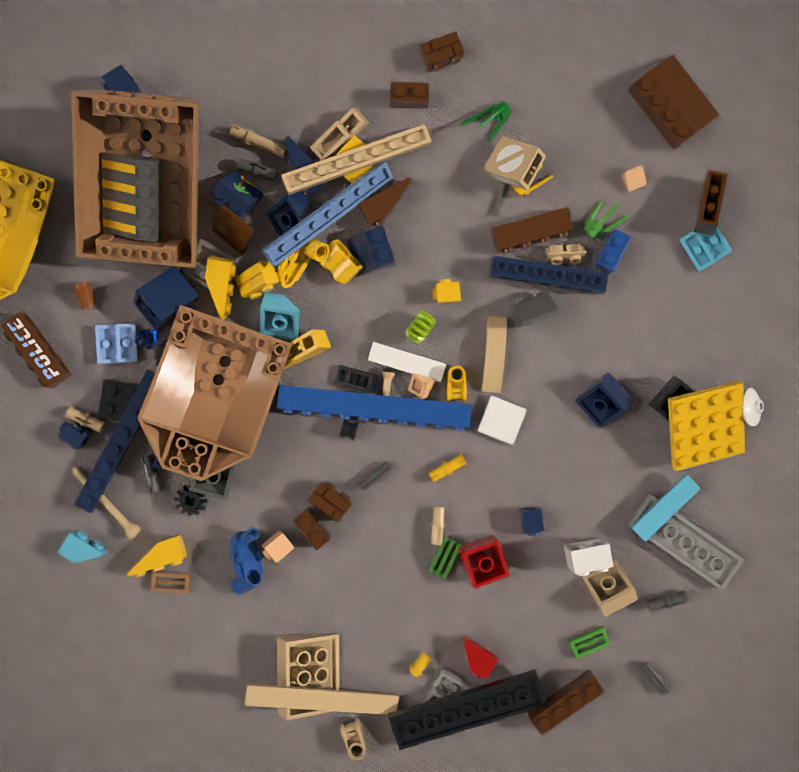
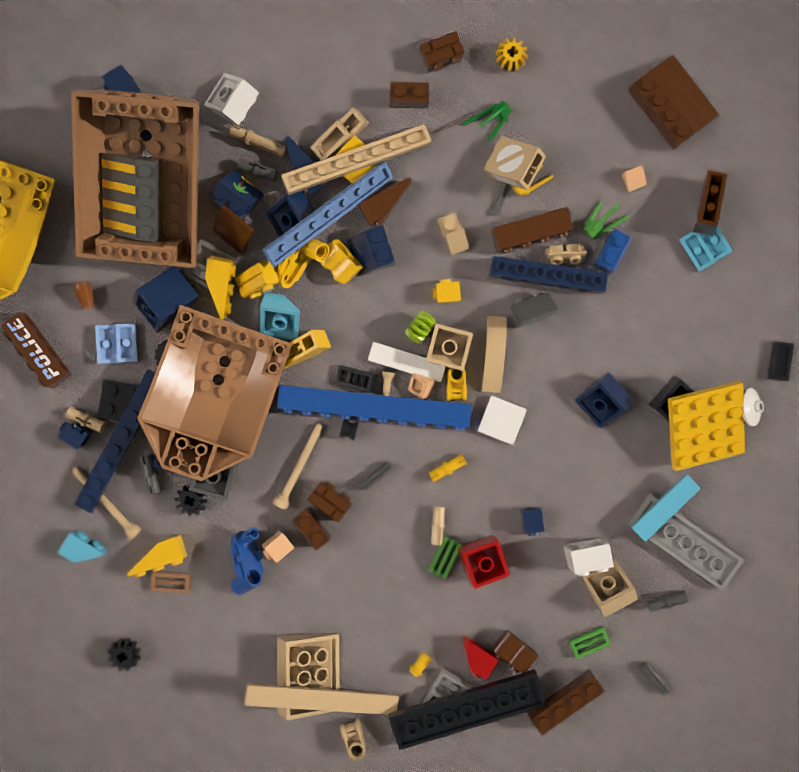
clear blue piece [135,328,157,350] -> none
none -> black gear [108,638,141,671]
none -> white slope [204,73,259,125]
none -> tan piece [273,424,323,510]
none -> tan slope [426,324,473,371]
none -> tan slope [437,212,469,256]
none -> reddish brown brick [493,629,538,673]
none -> yellow gear [495,37,528,72]
none -> black tile [767,341,794,381]

